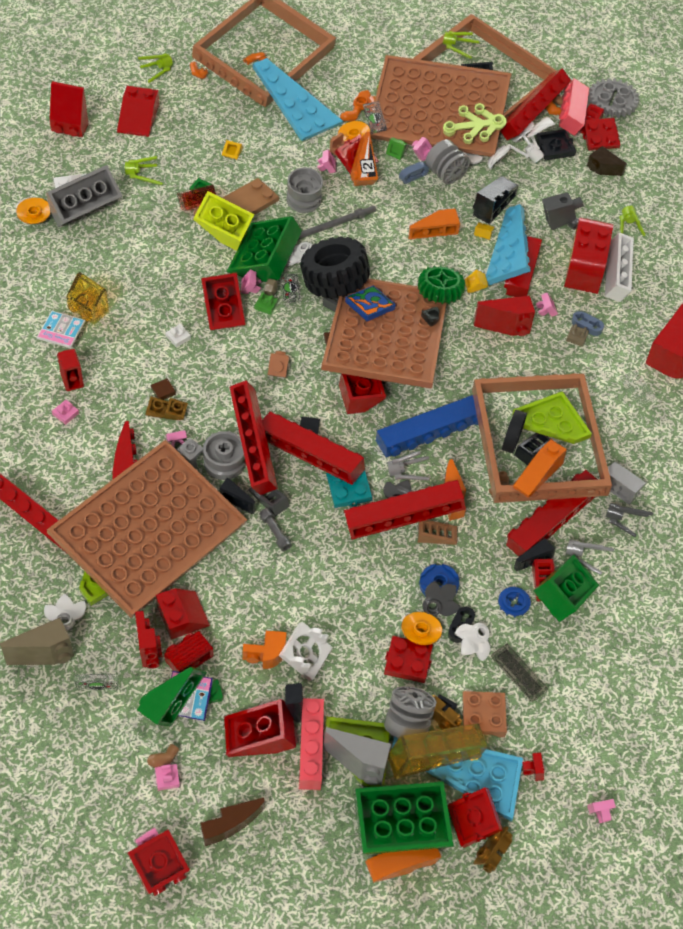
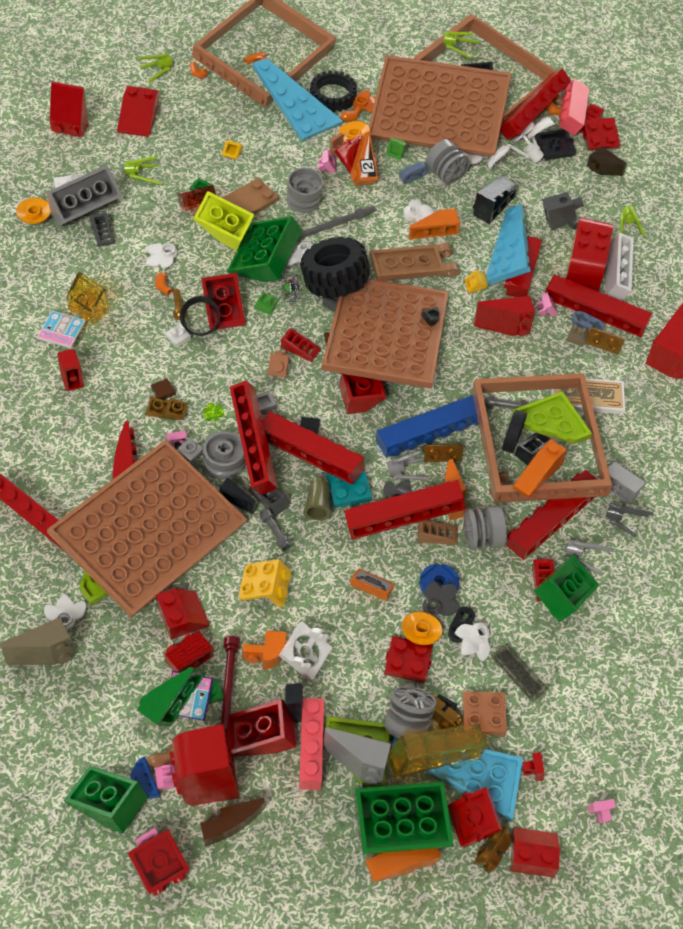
bright pink tile [52,400,79,425] -> none
clear tile [74,674,119,690] -> none
red plate [135,611,163,669] -> none
bright pink tile [241,270,261,294] -> none
dark tan tile [264,278,278,296] -> none
tile [345,285,396,321] -> none
clear tile [363,101,387,134] -> none
bright pink tile [411,137,432,161] -> none
green gear [417,265,465,305] -> none
yellowish green plant [443,103,506,144] -> none
yellow slope [474,222,495,240] -> none
blue gear [498,587,531,618] -> none
black slope [514,538,555,571] -> none
light grey gear [588,78,640,118] -> none
none -> green slope [64,765,148,834]
none -> dark grey slope [89,213,115,247]
none -> blue tile [130,756,160,799]
none -> white plate [145,243,177,269]
none -> orange arm [155,272,173,296]
none -> red brick [170,724,239,806]
none -> pearl gold bar [173,289,187,320]
none -> black tyre [180,296,220,336]
none -> clear neon green plant [203,403,224,421]
none -> dark red piece [221,636,240,732]
none -> yellow bracket [238,559,291,607]
none -> light grey plate [257,391,277,414]
none -> red slope [281,328,321,362]
none -> olive plant [303,477,331,521]
none -> black tyre [310,70,357,112]
none -> slope [350,569,395,601]
none -> medium nougat hinge [369,243,459,281]
none -> white plate [403,199,434,222]
none -> pearl gold hinge [423,443,463,462]
none -> light grey wheel [463,506,506,550]
none -> flat silver bar [484,395,529,409]
none -> red slope [510,827,560,878]
none -> red brick [545,274,652,338]
none -> tile [550,378,625,414]
none -> pearl gold hinge [584,327,625,354]

